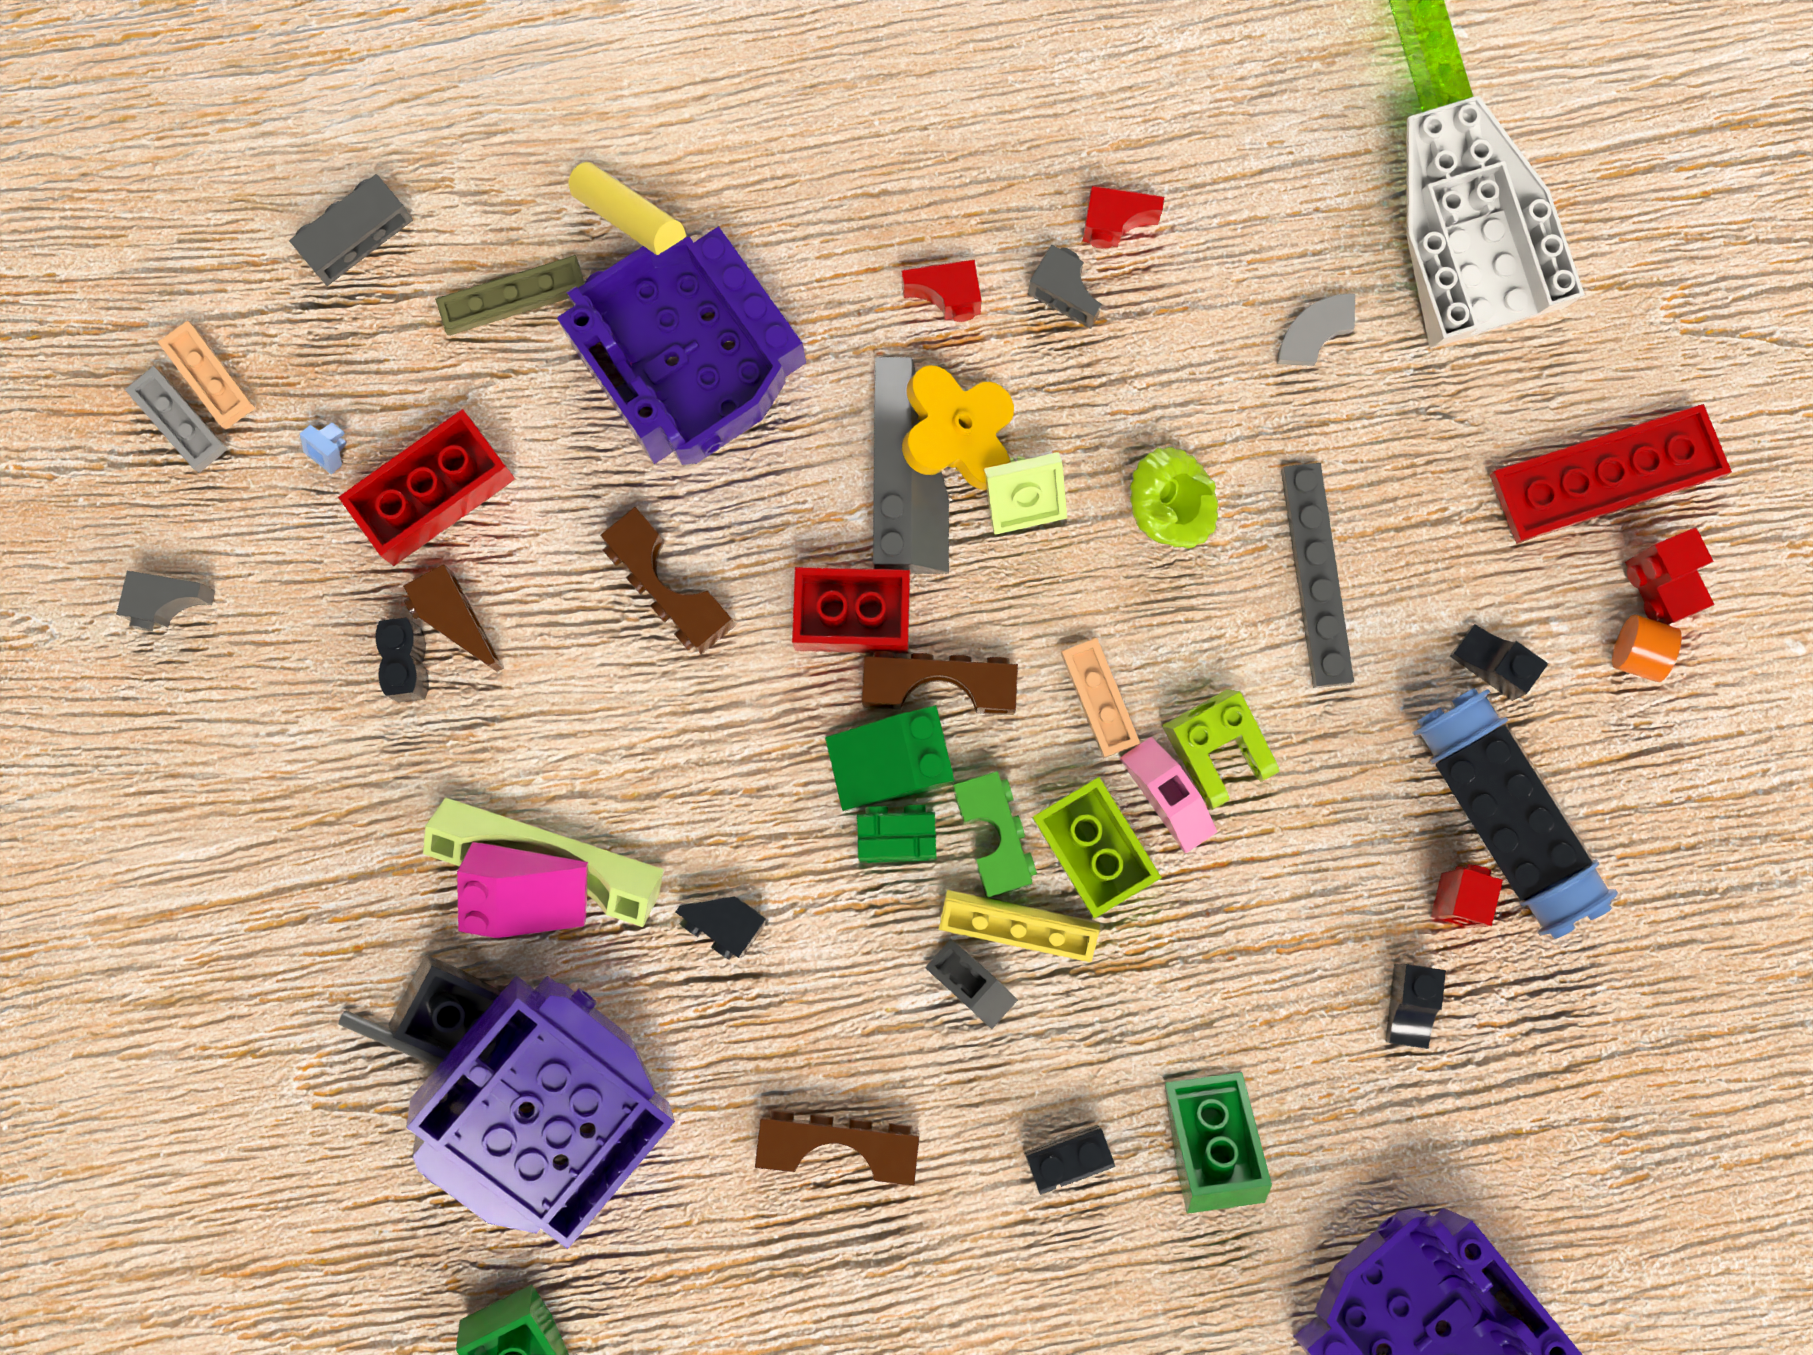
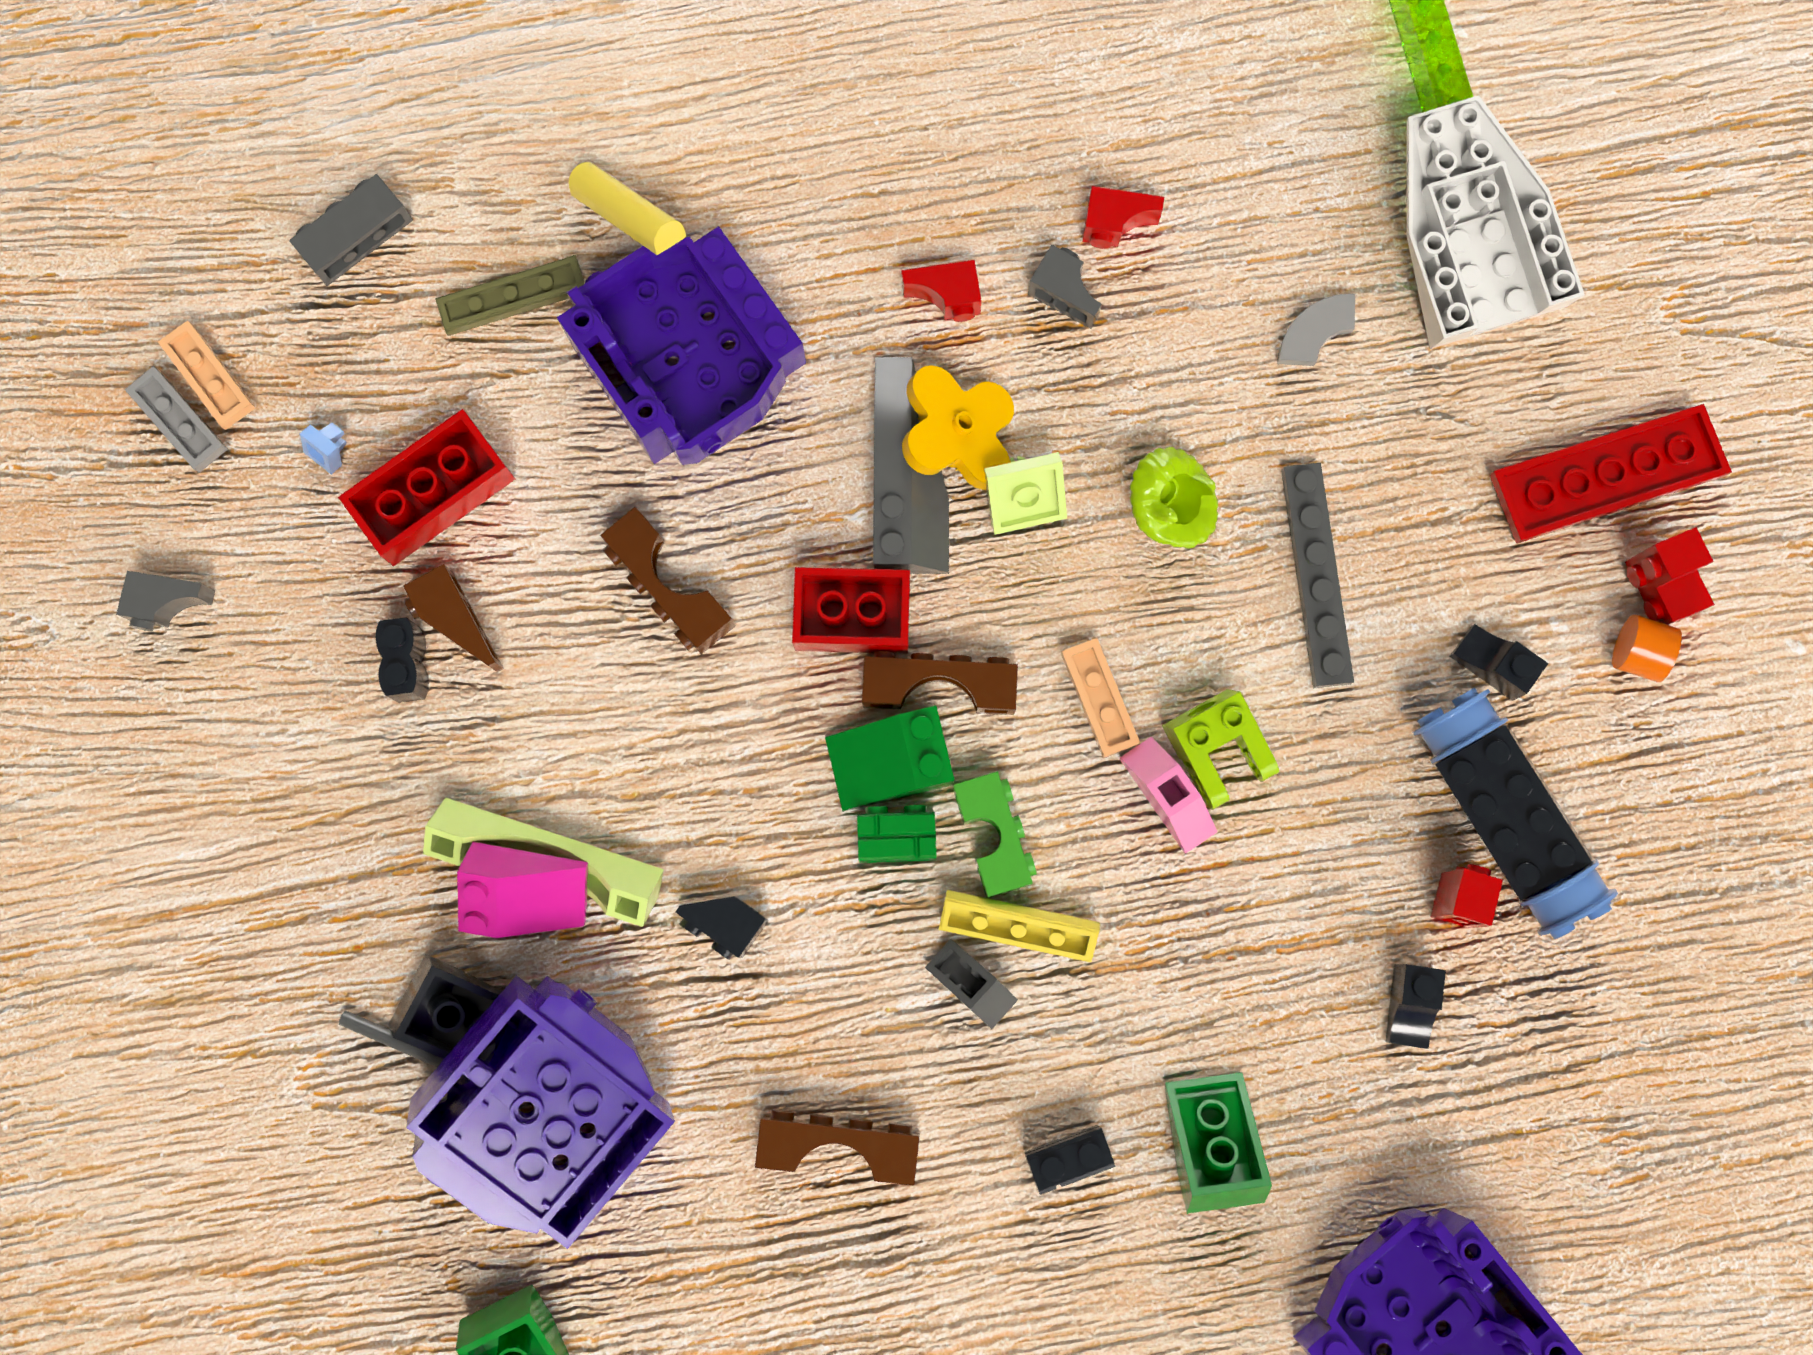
lime slope [1032,777,1162,919] -> none

